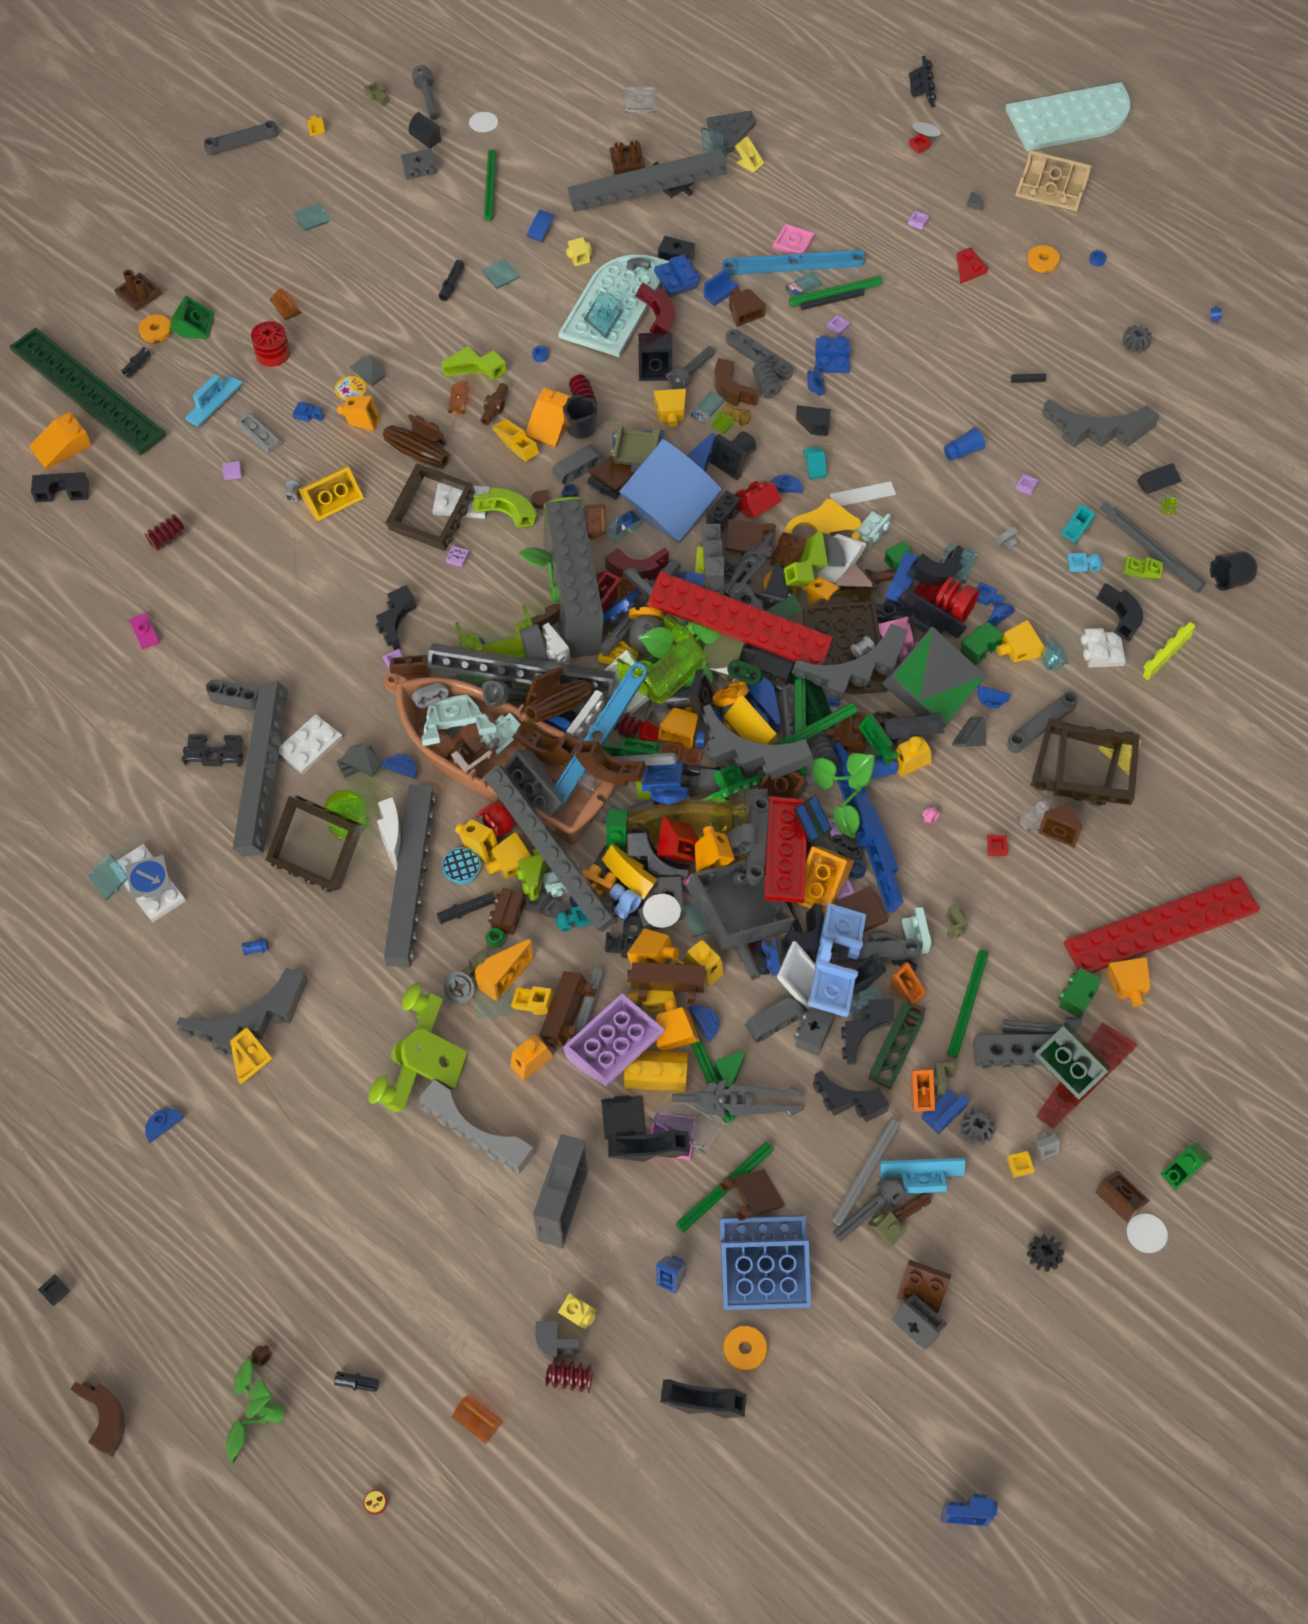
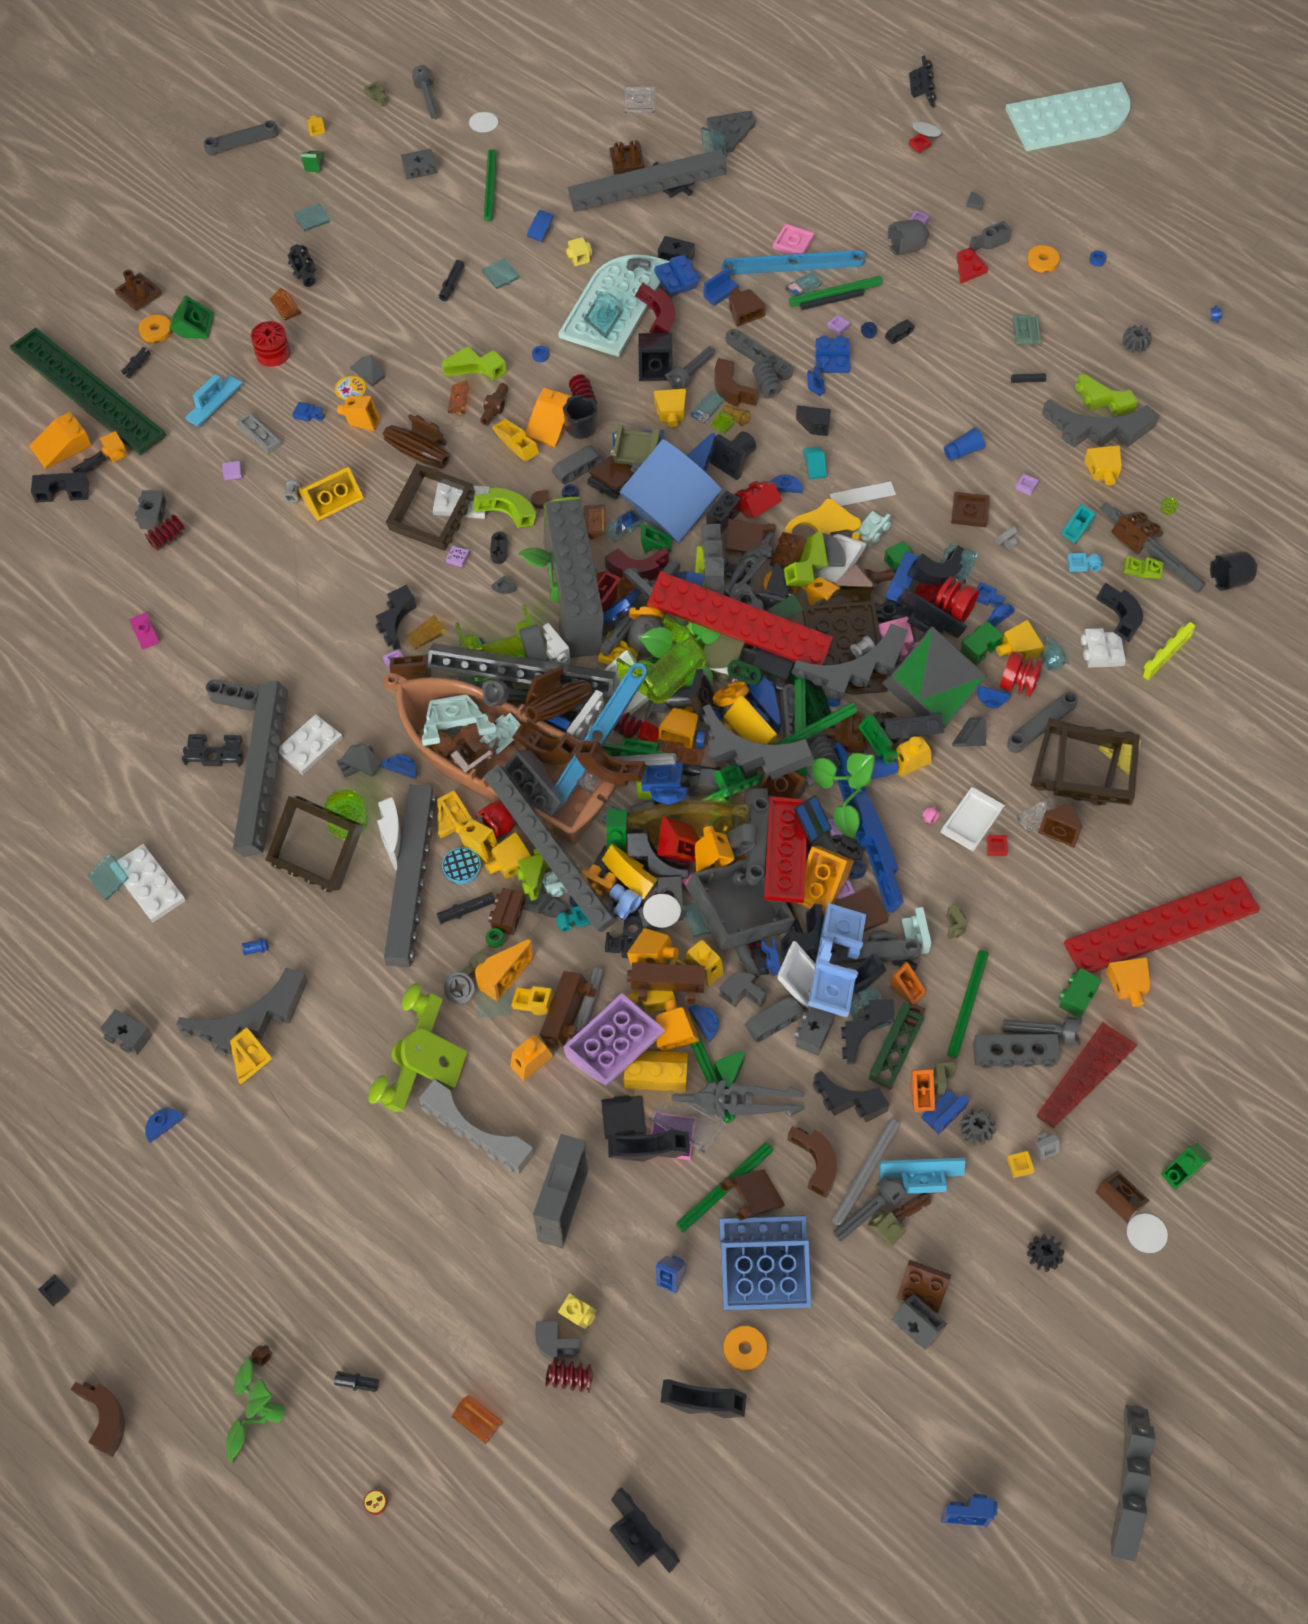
piece [125,855,171,899] -> none
black brick [409,111,441,149] -> none
light grey beam [412,682,449,708] -> none
reddish brown slope [530,604,560,632] -> none
light yellow slope [735,136,764,172] -> none
tan piece [1015,150,1091,212] -> none
slope [1034,1023,1111,1100] -> none
black brick [1137,463,1182,494] -> none
none -> black pin [71,451,107,473]
none -> light orange brick [100,431,128,463]
none -> dark grey brick [100,1009,152,1055]
none -> dark grey brick [135,490,167,529]
none -> black brick [287,244,317,287]
none -> green slope [301,150,324,172]
none -> clear yellow slope [406,615,447,650]
none -> yellow wing [437,791,472,839]
none -> black beam [490,532,508,564]
none -> dark grey tile [491,576,517,594]
none -> black bracket [609,1487,680,1573]
none -> green slope [641,524,671,554]
none -> dark grey brick [719,972,766,1007]
none -> reddish brown arch [787,1126,837,1198]
none -> dark blue plate [861,322,877,339]
none -> black beam [885,319,915,344]
none -> dark grey cylinder [887,219,929,255]
none -> white piece [940,787,1005,852]
none -> reddish brown tile [951,492,989,527]
none -> dark grey piece [969,221,1012,252]
none -> red wheel [1000,651,1043,698]
none -> sand green plate [1013,315,1041,345]
none -> lime arch [1075,374,1138,417]
none -> yellow torso [1084,445,1122,486]
none -> dark grey arch [1110,1405,1155,1561]
none -> reddish brown bracket [1111,512,1164,554]

